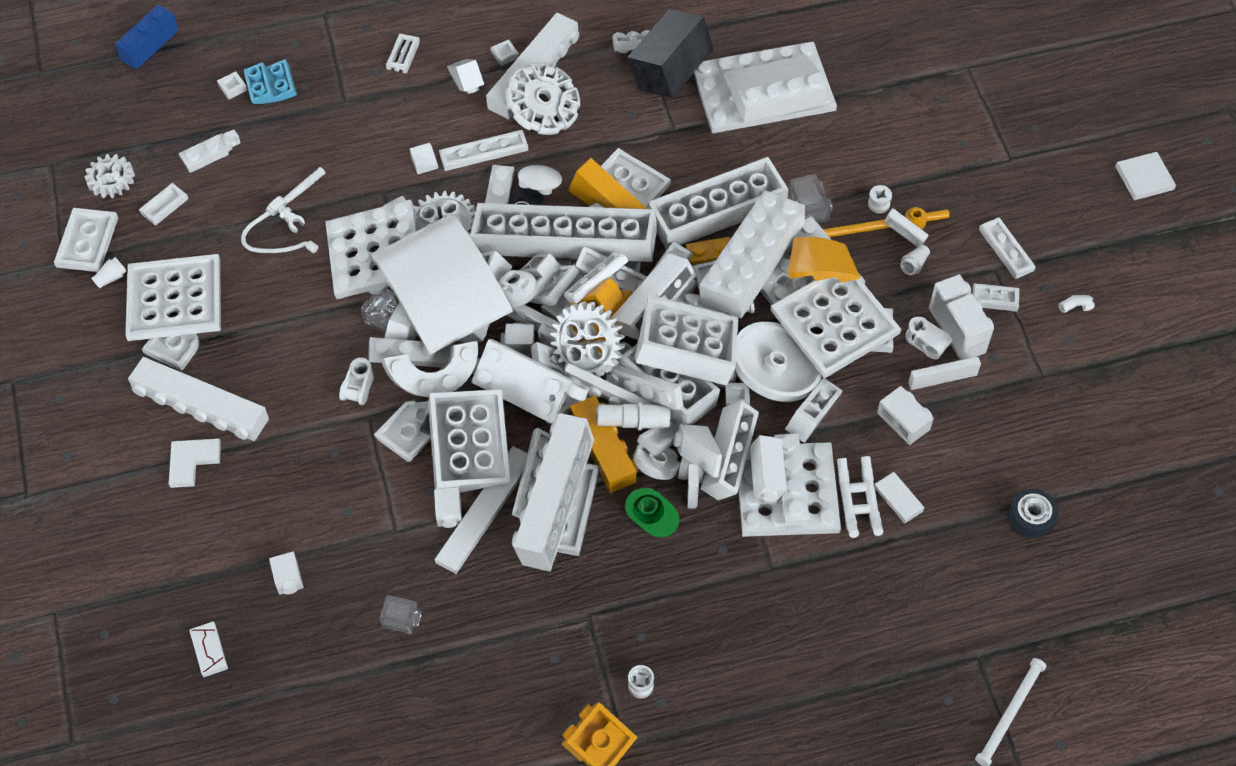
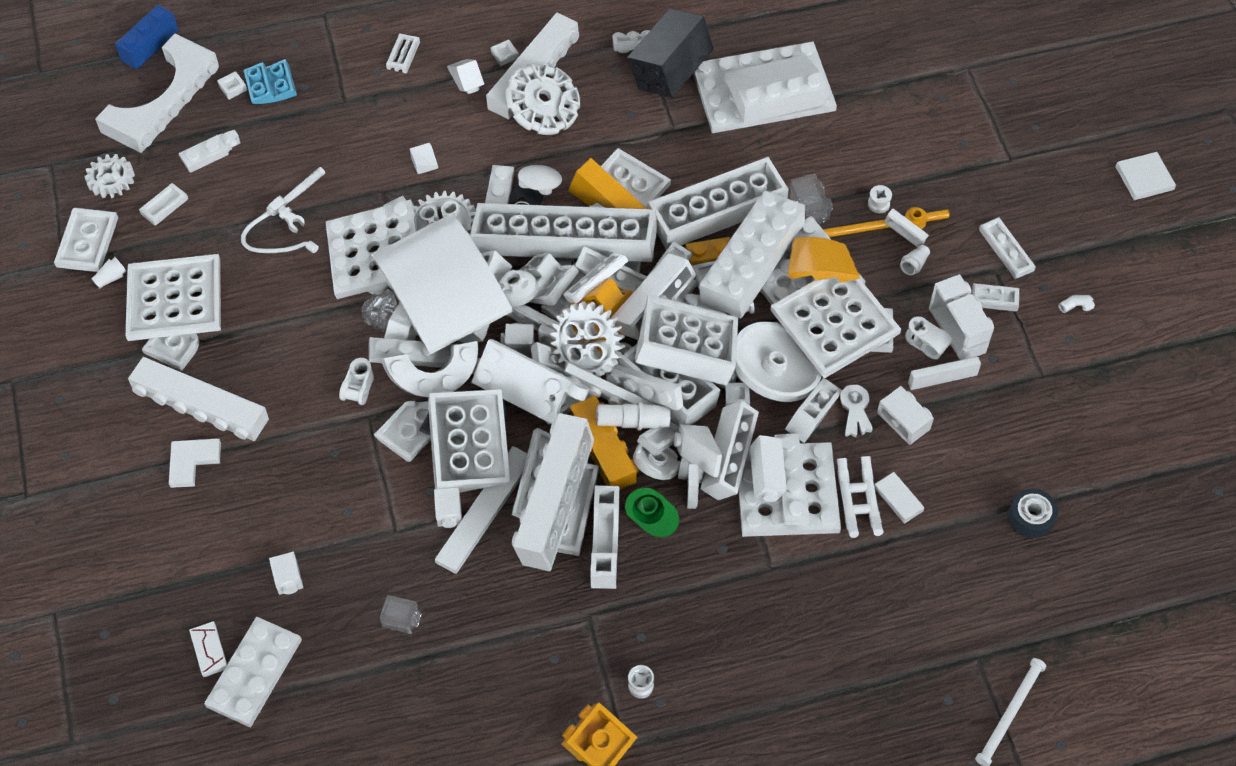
white tile [439,130,528,171] -> none
none -> white arch [95,34,219,153]
none -> white plate [204,617,302,728]
none -> white arch [591,486,620,589]
none -> white piece [840,385,872,437]

